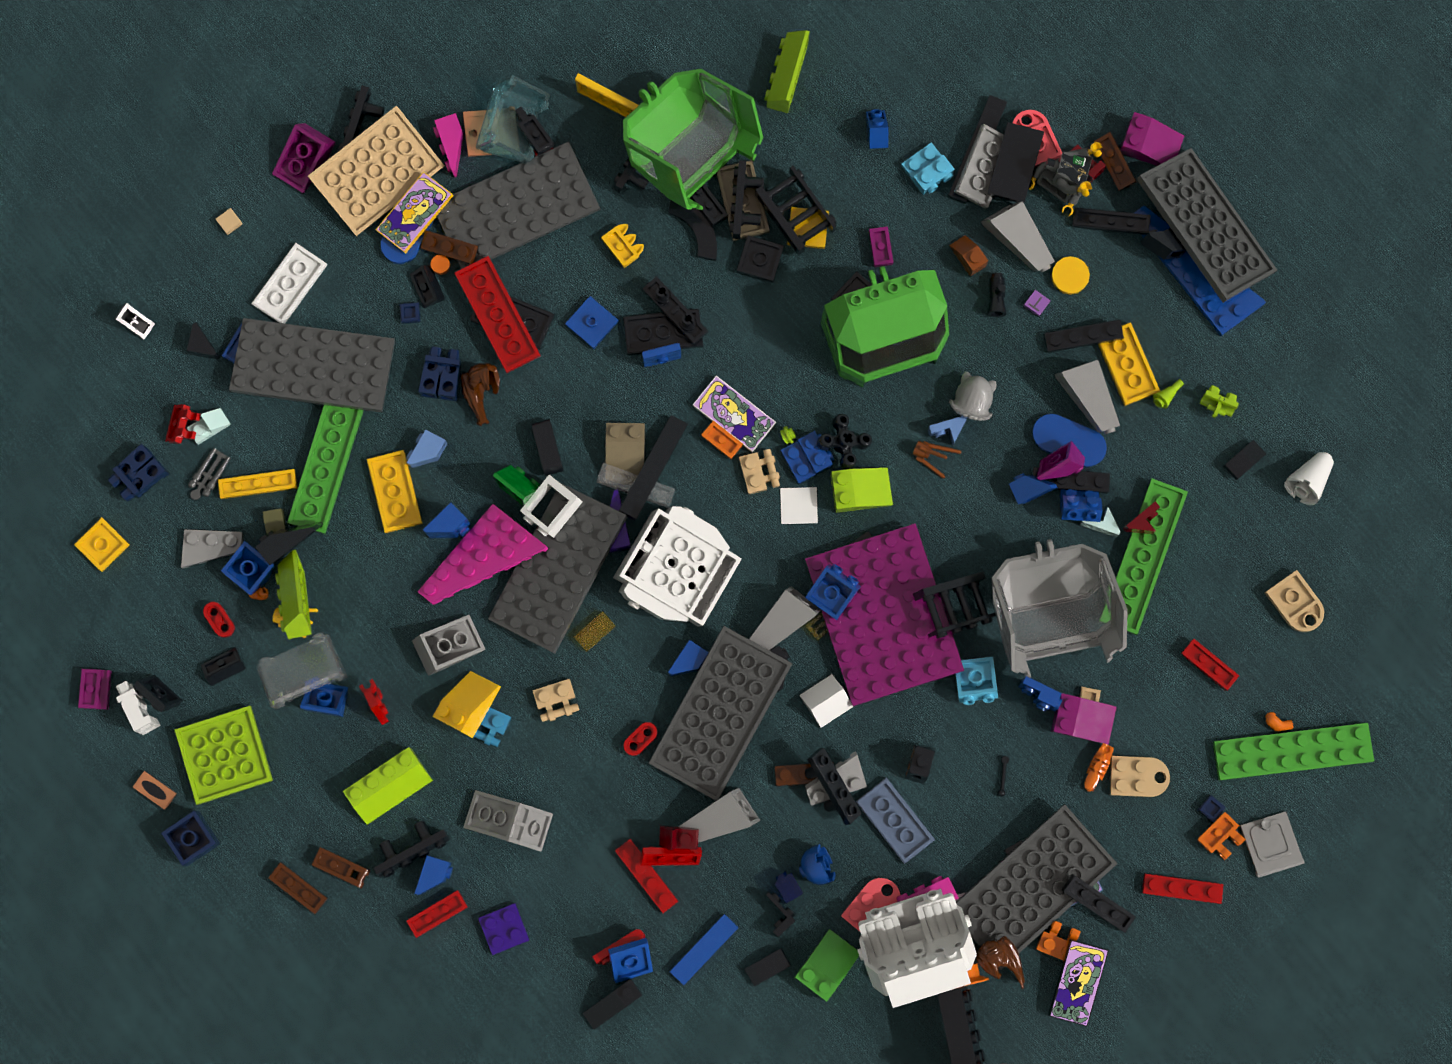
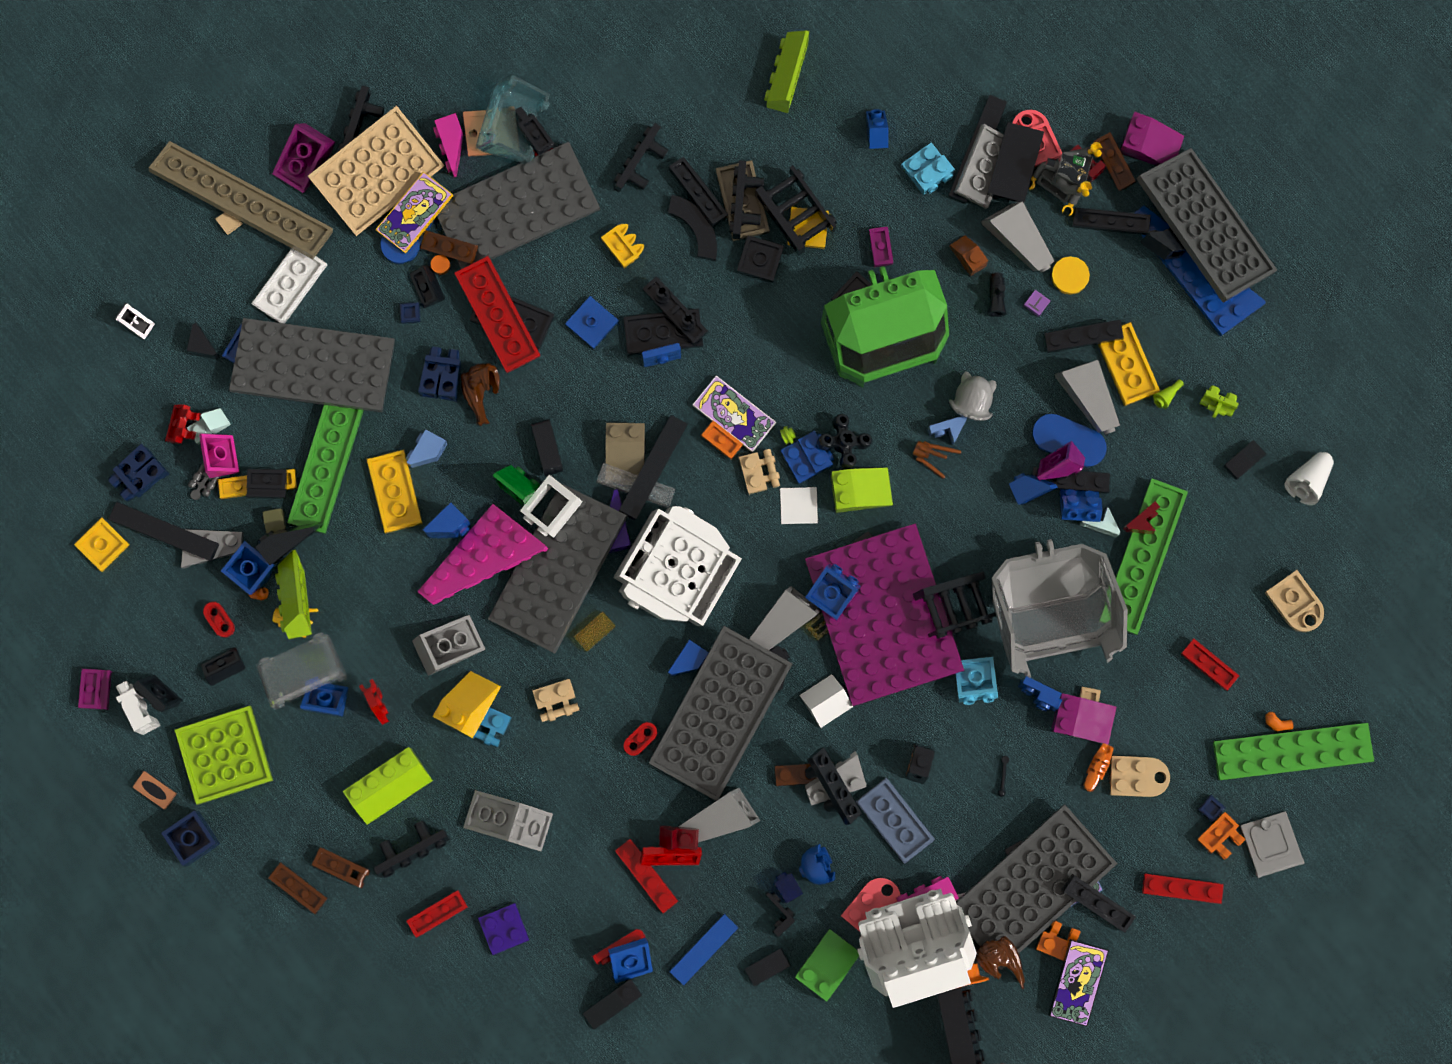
blue slope [414,855,453,895] -> none
yellow tile [575,73,639,117] -> none
bright green windscreen [623,69,763,210] -> none
none -> black tile [109,502,220,562]
none -> dark tan plate [149,141,333,259]
none -> dark pink slope [199,434,239,478]
none -> black plate [246,469,287,499]

